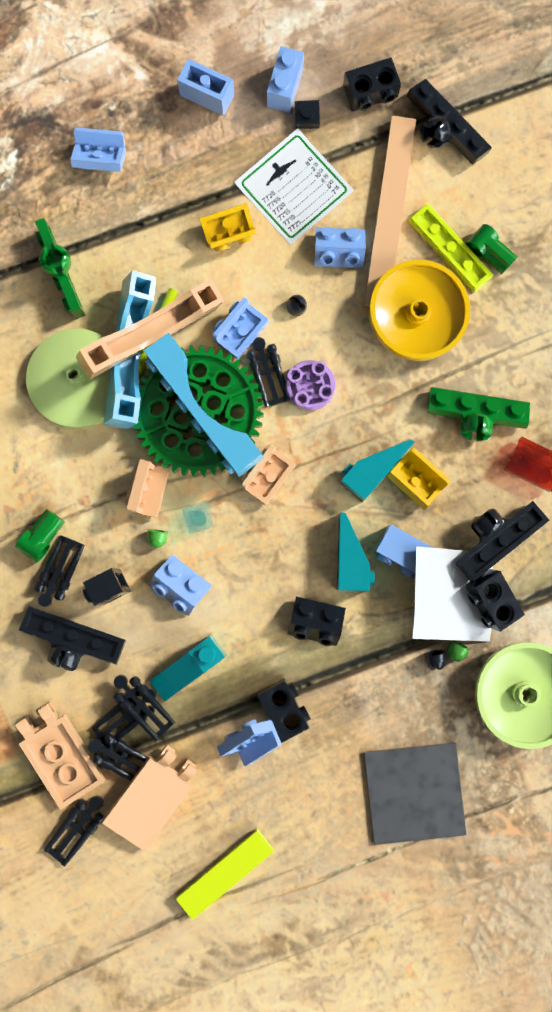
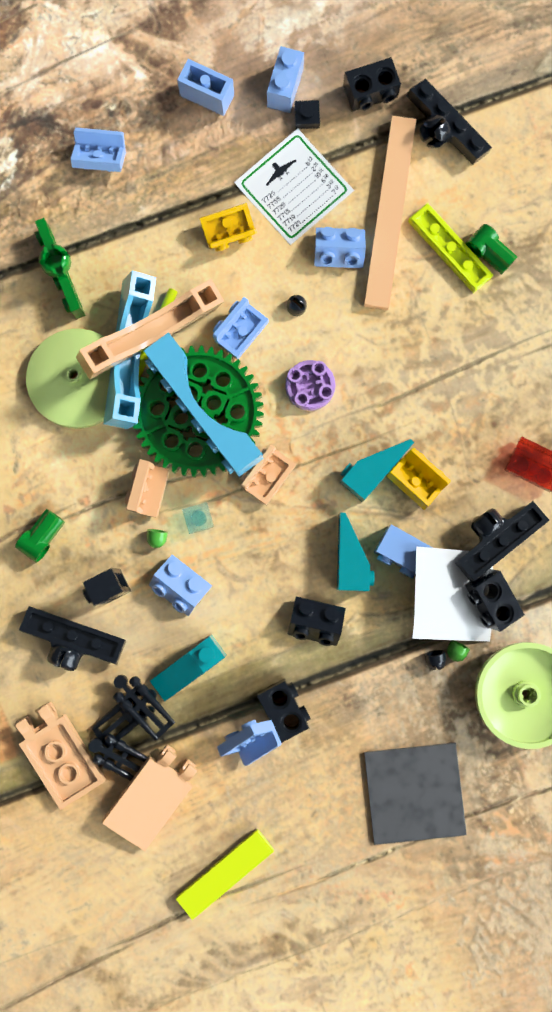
black piece [34,535,85,607] -> none
black piece [44,795,104,867] -> none
black piece [246,337,290,408] -> none
yellow dish [369,260,470,361] -> none
green plate [427,387,530,442] -> none

